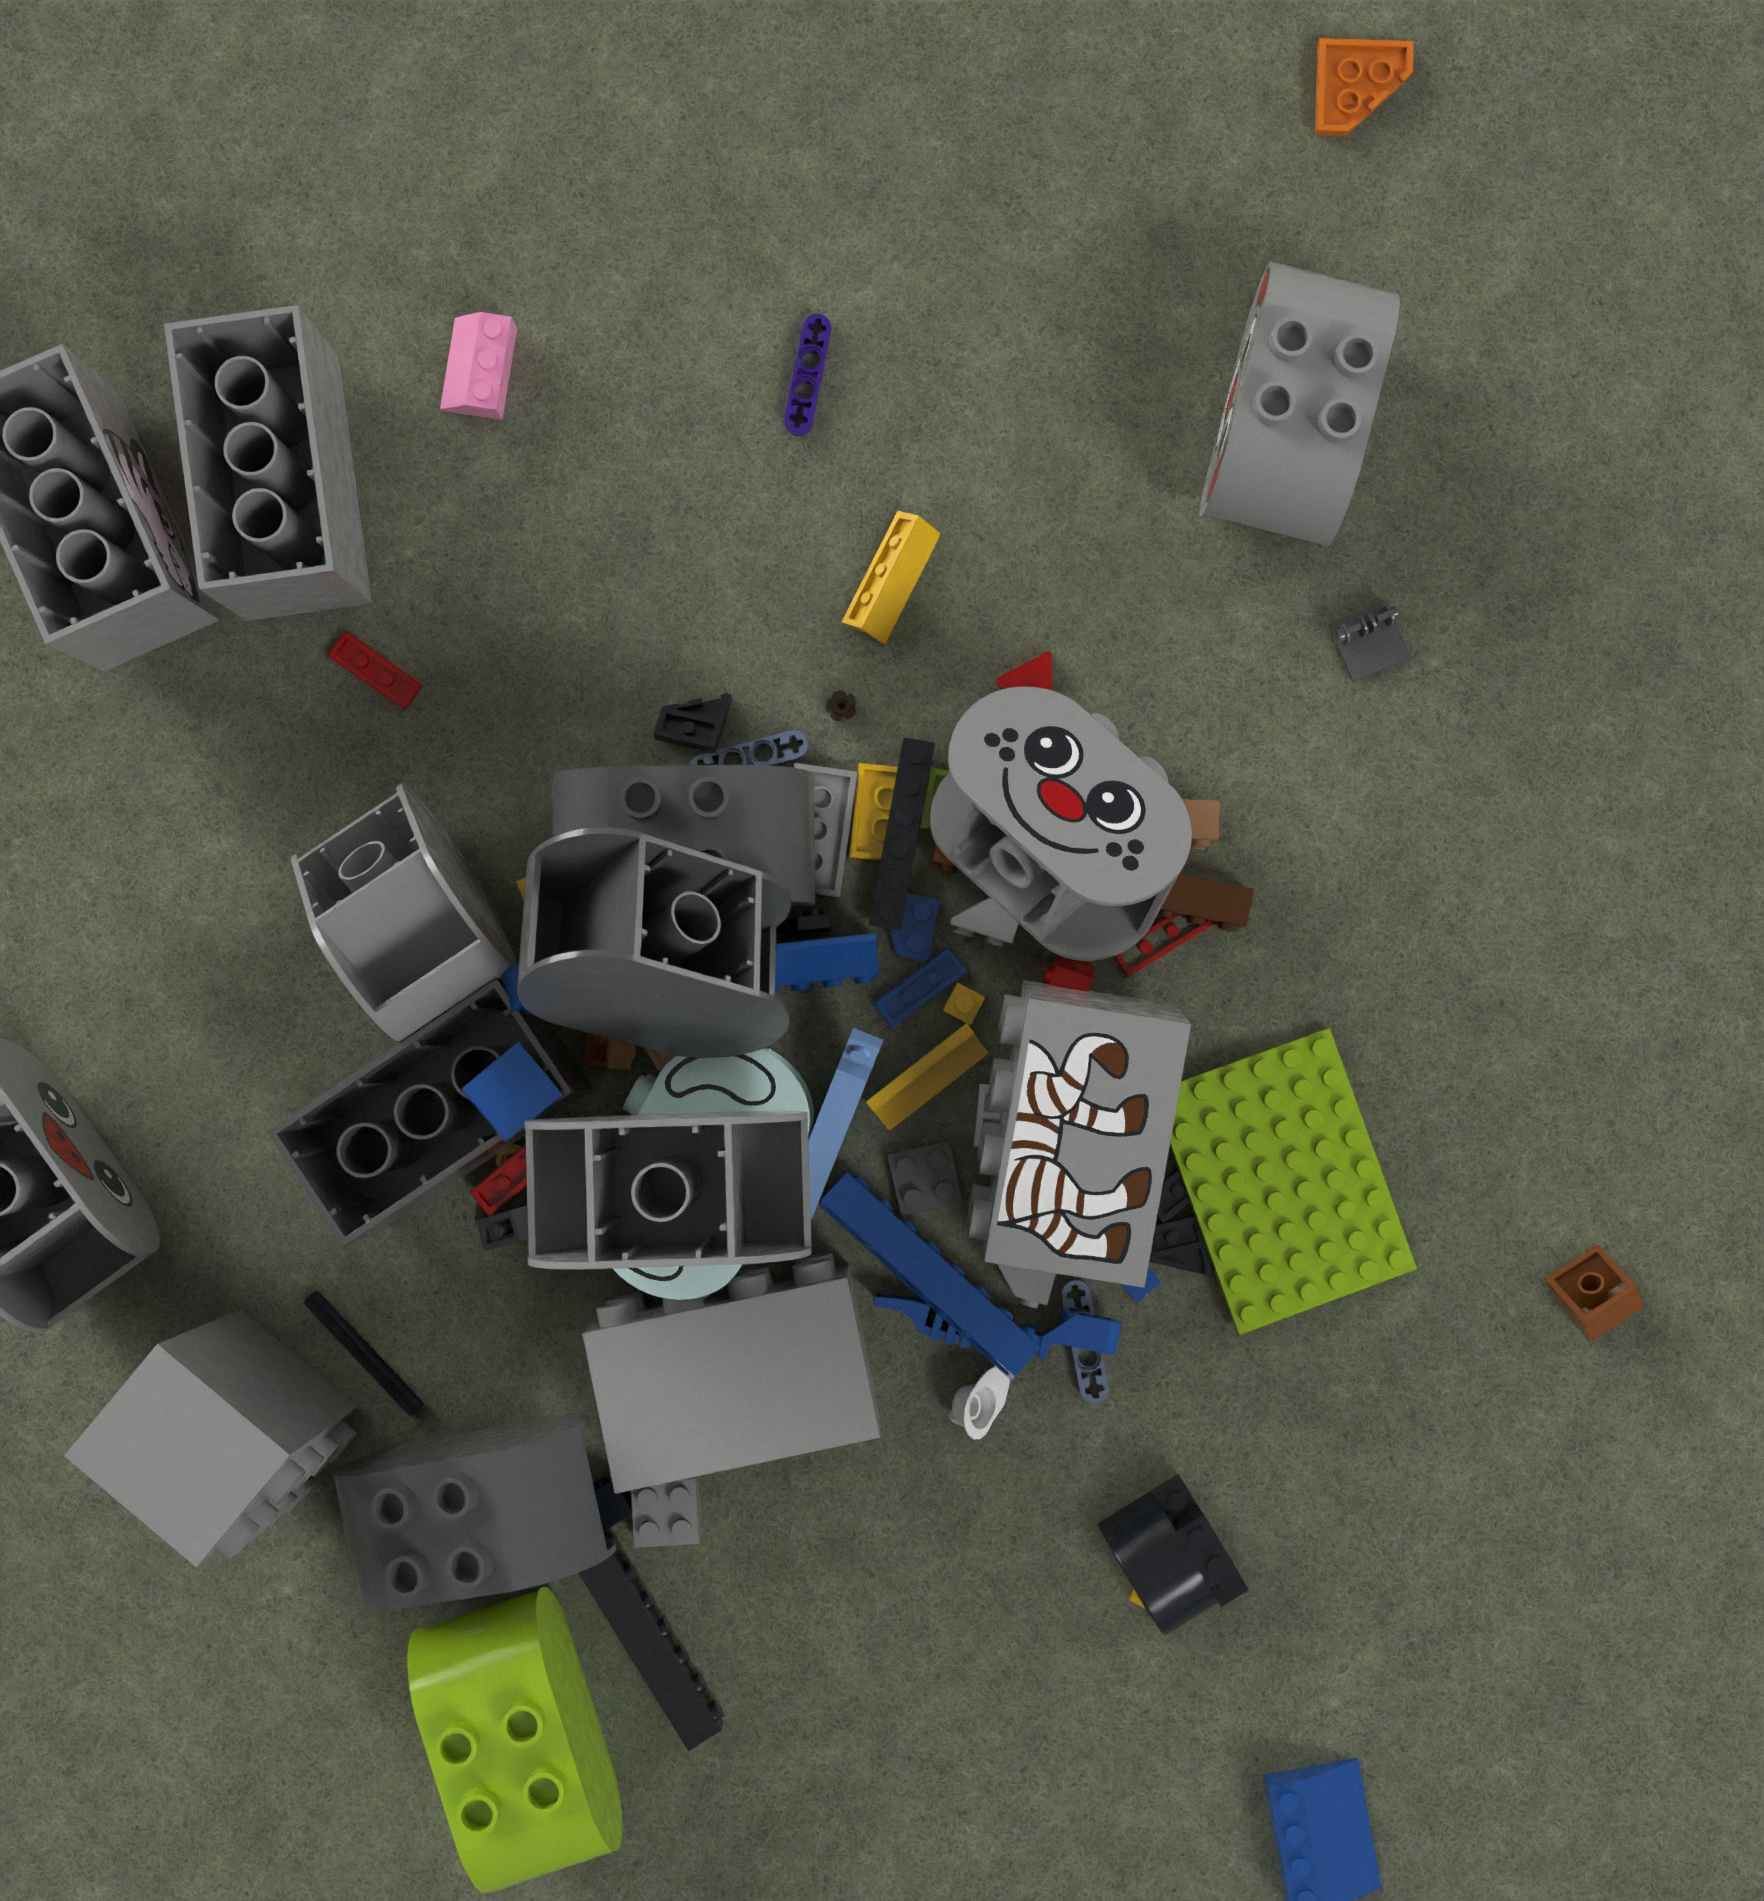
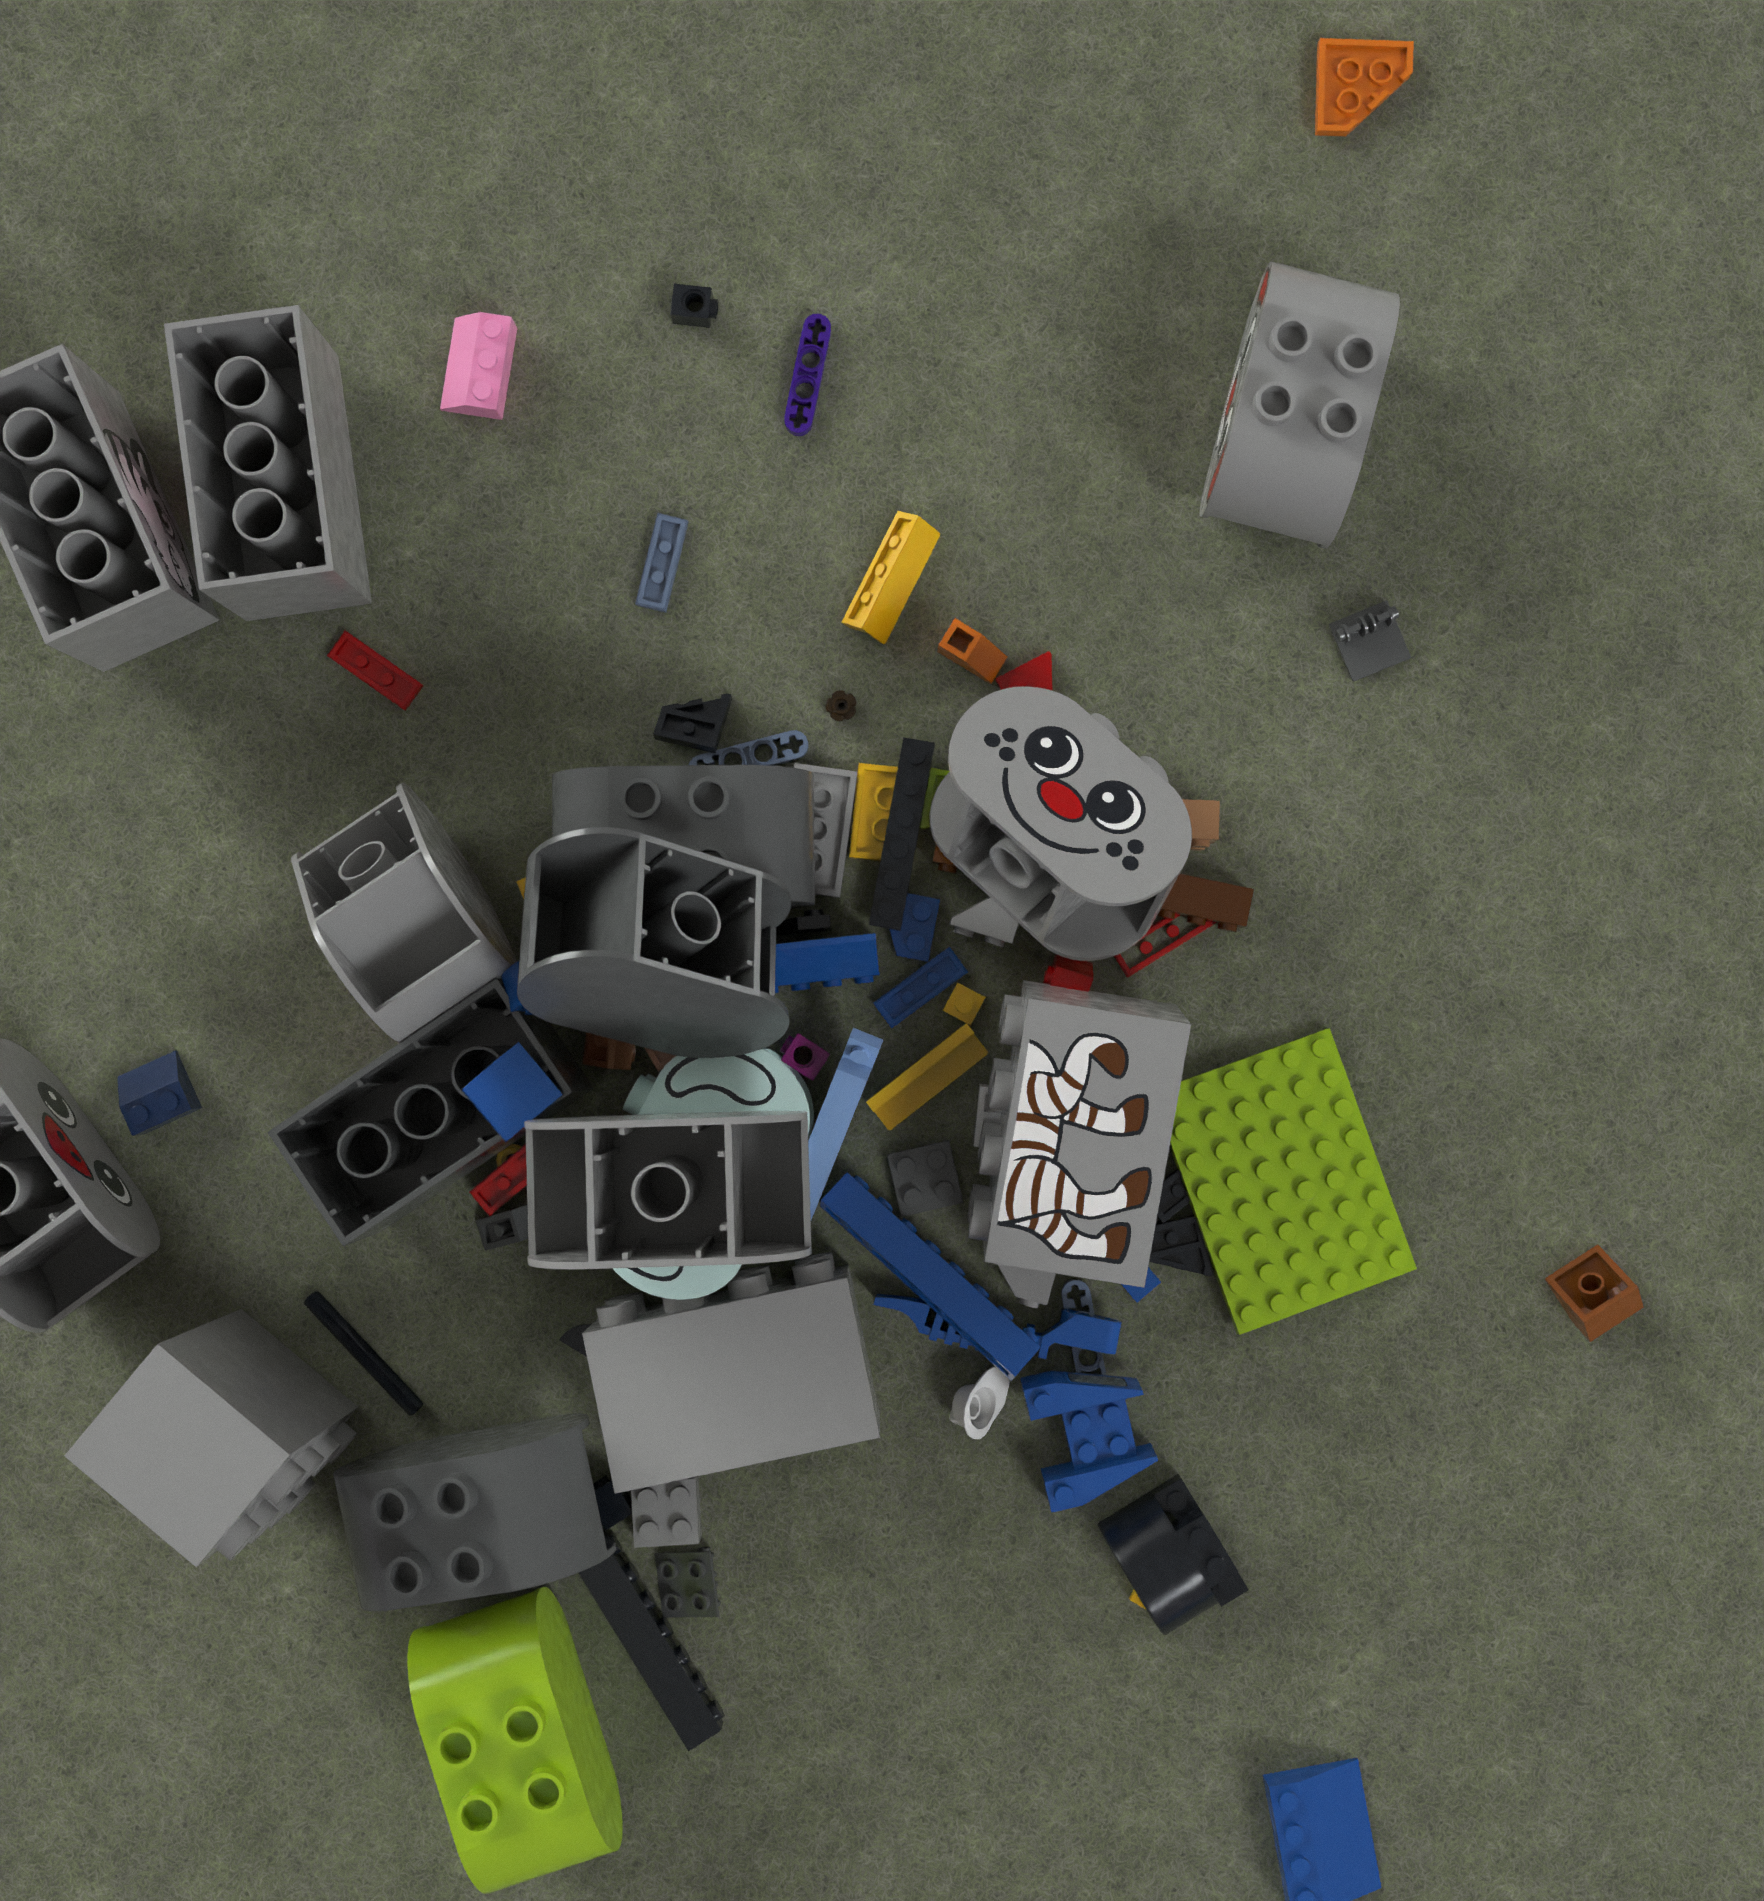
none -> dark blue slope [118,1050,202,1136]
none -> black tile [559,1324,591,1357]
none -> sand blue tile [635,513,689,613]
none -> dark grey hinge [655,1546,721,1618]
none -> black brick [670,283,719,328]
none -> magenta brick [780,1033,831,1081]
none -> orange slope [937,618,1008,684]
none -> blue wedge [1020,1371,1158,1513]

